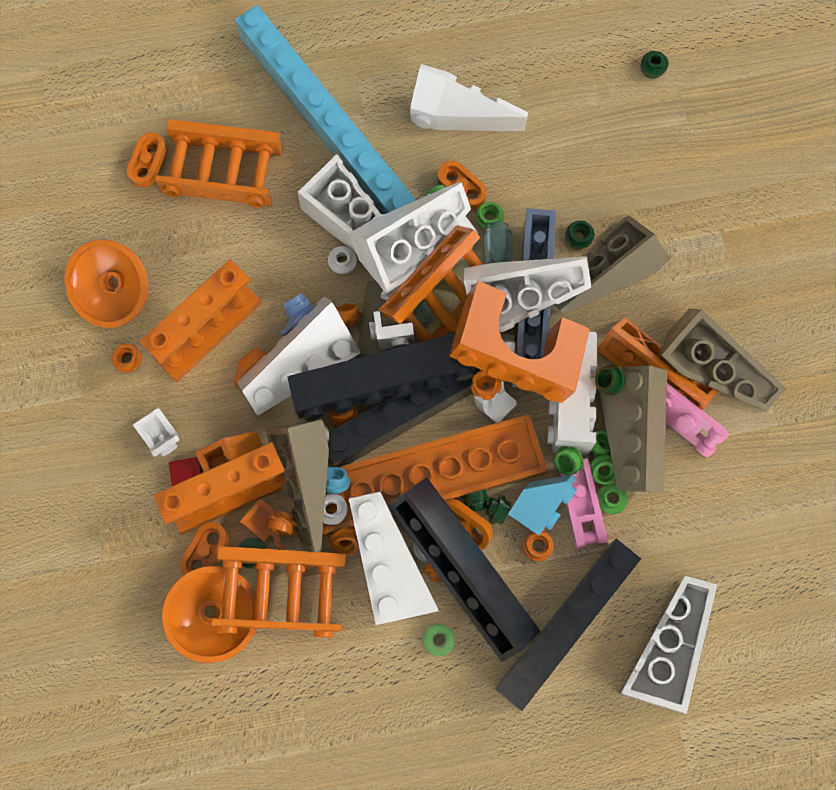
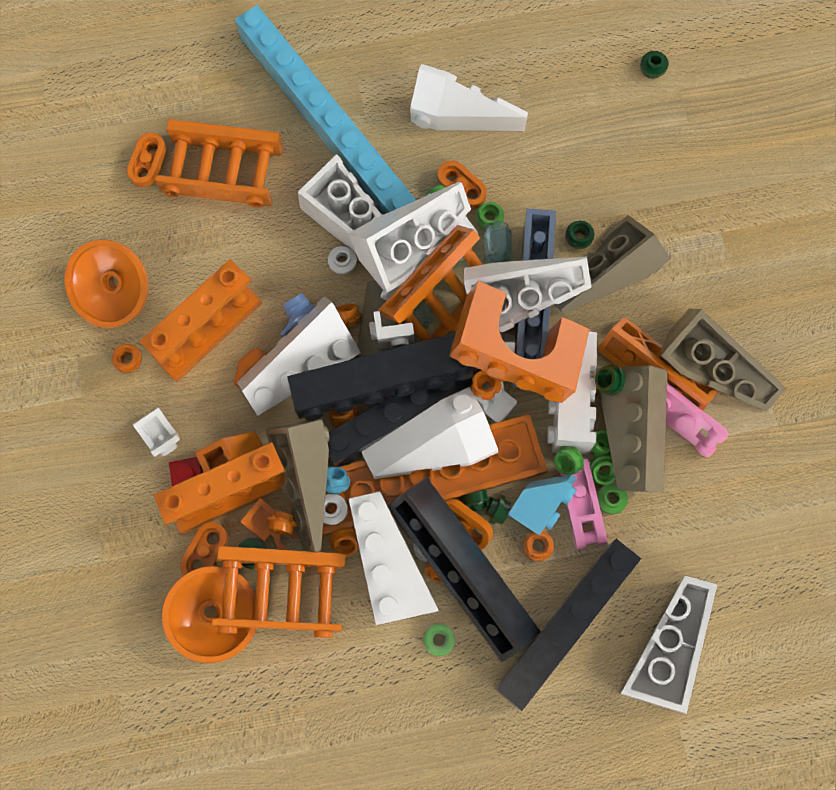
none -> white wedge [362,387,498,479]

